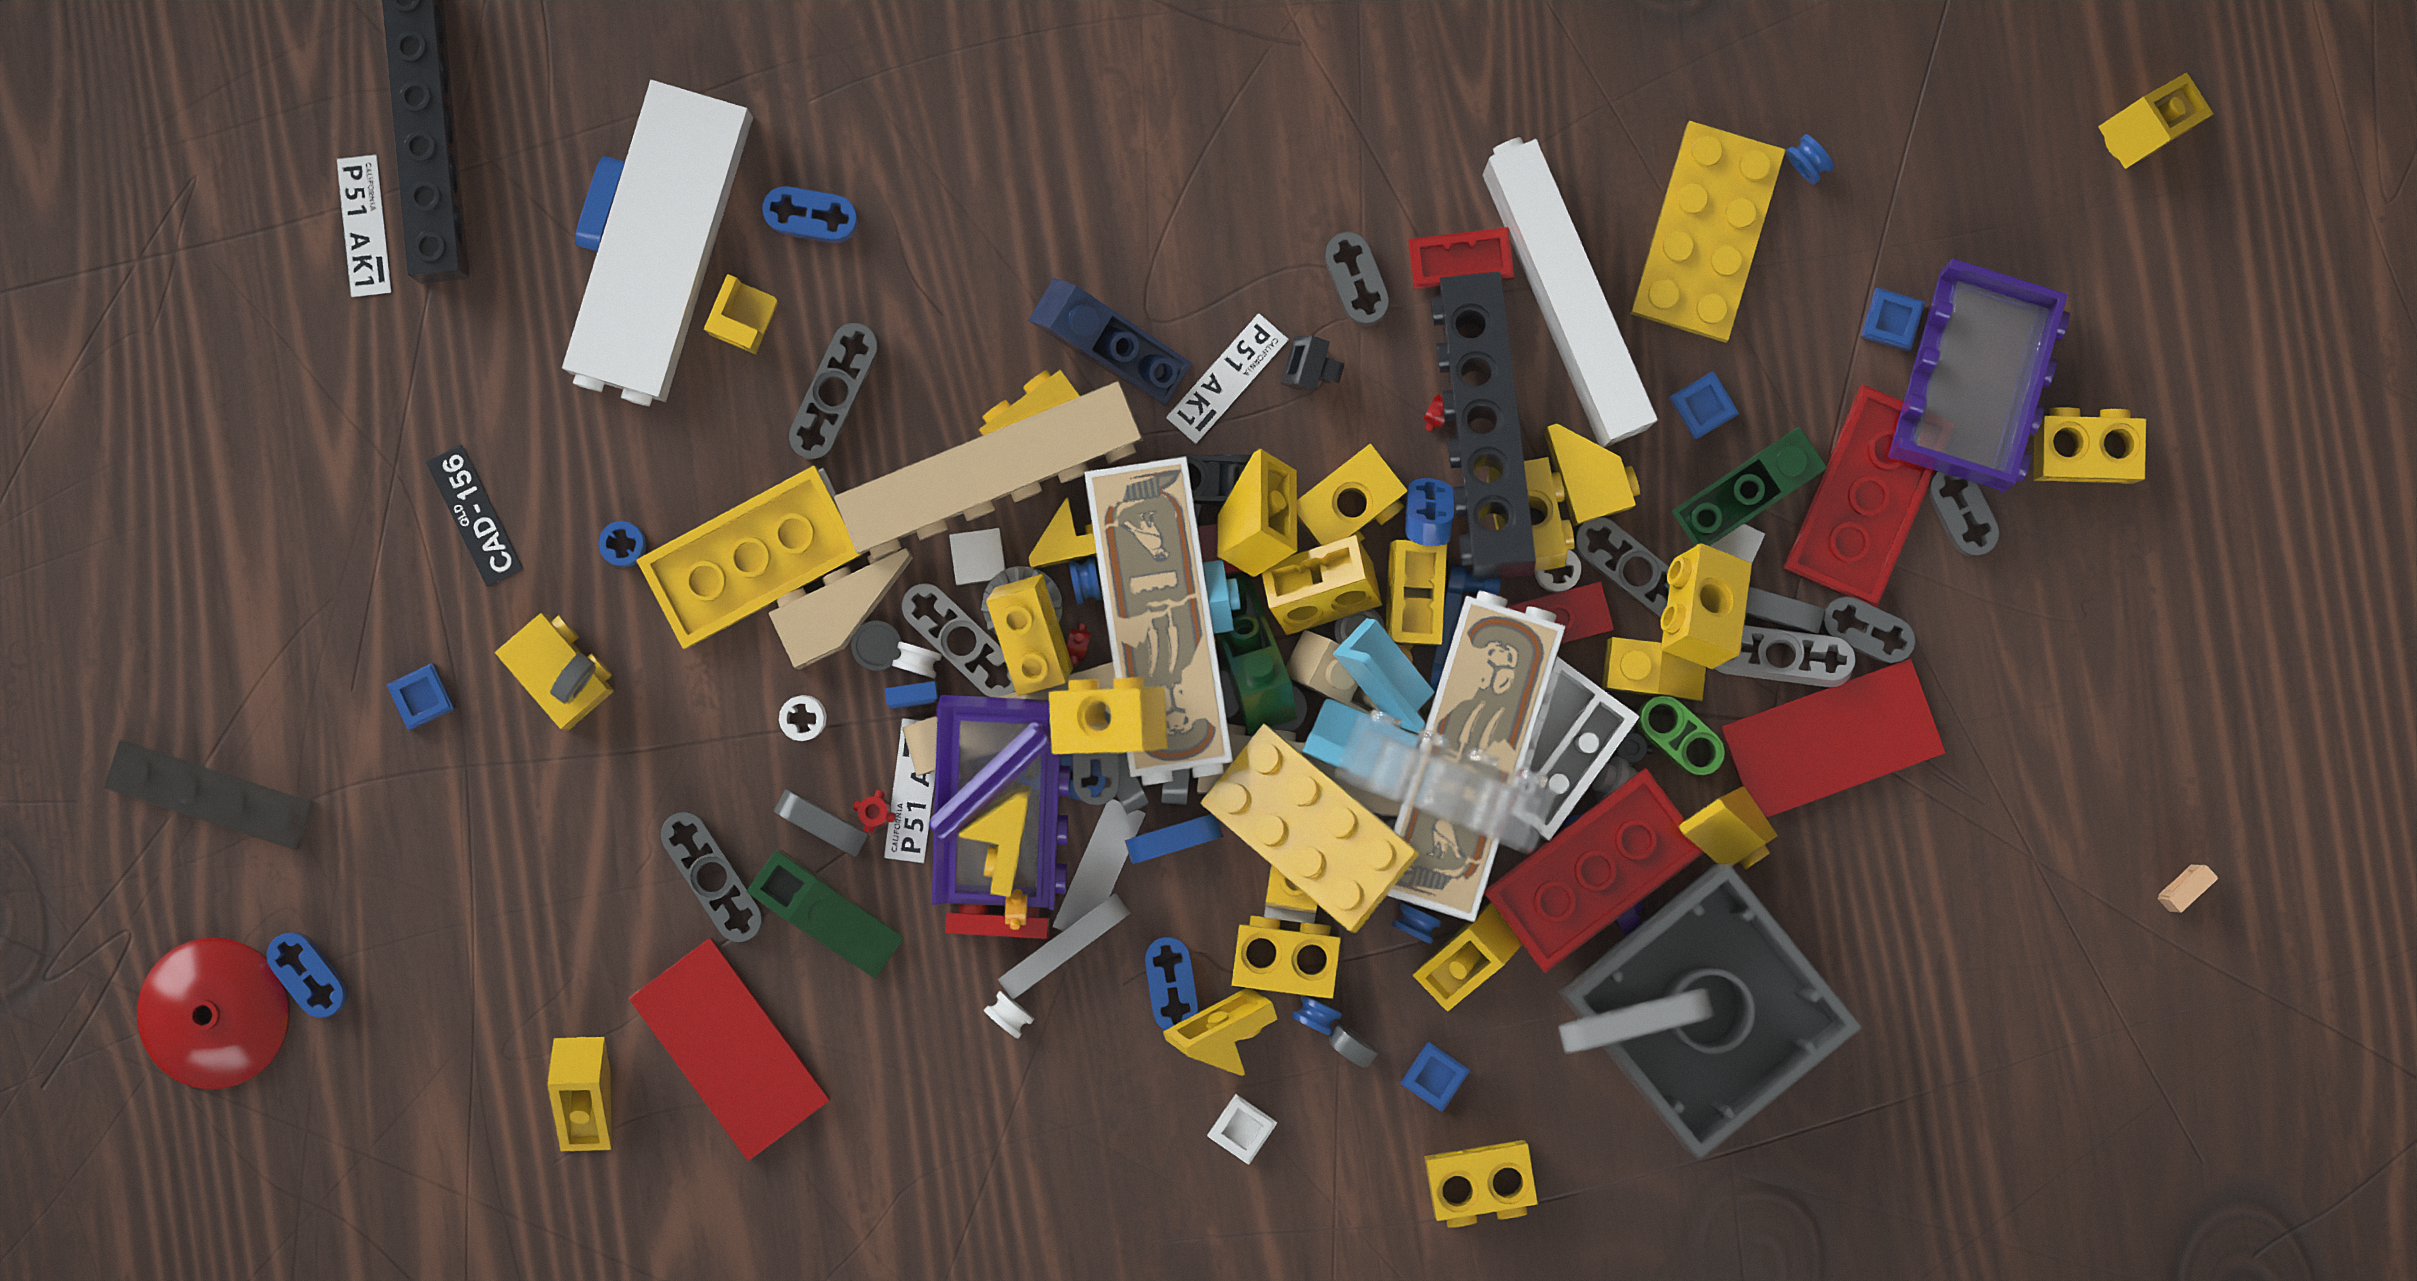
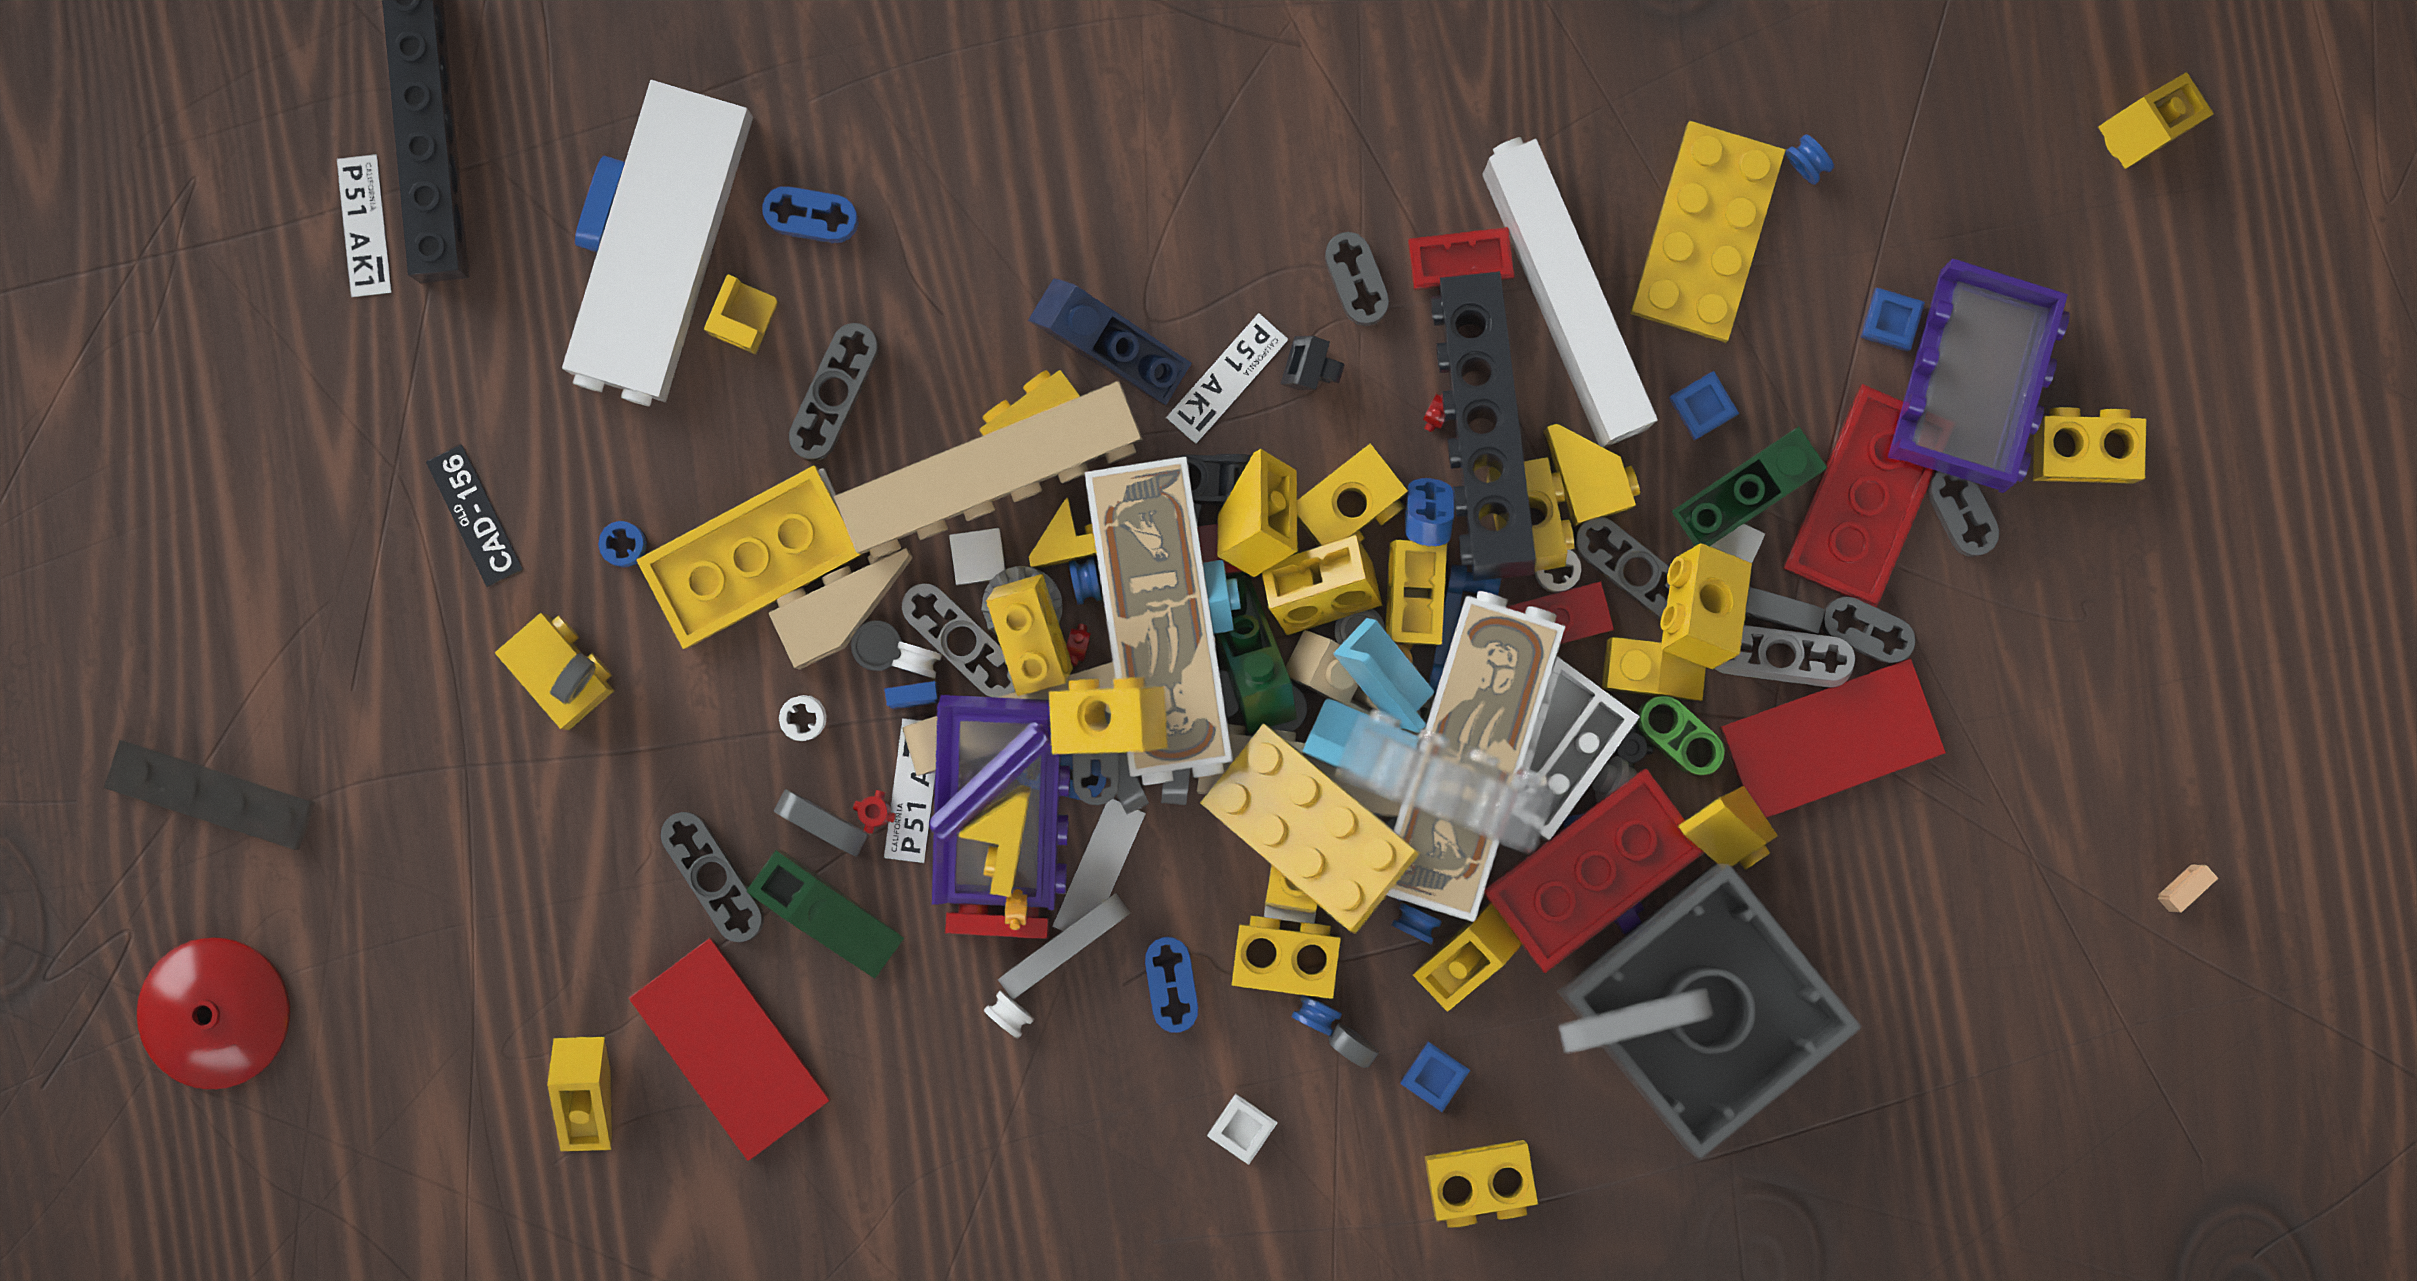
blue beam [267,932,348,1018] -> none
blue tile [387,663,456,730] -> none
blue beam [1124,814,1224,864] -> none
yellow slope [1163,988,1278,1076] -> none

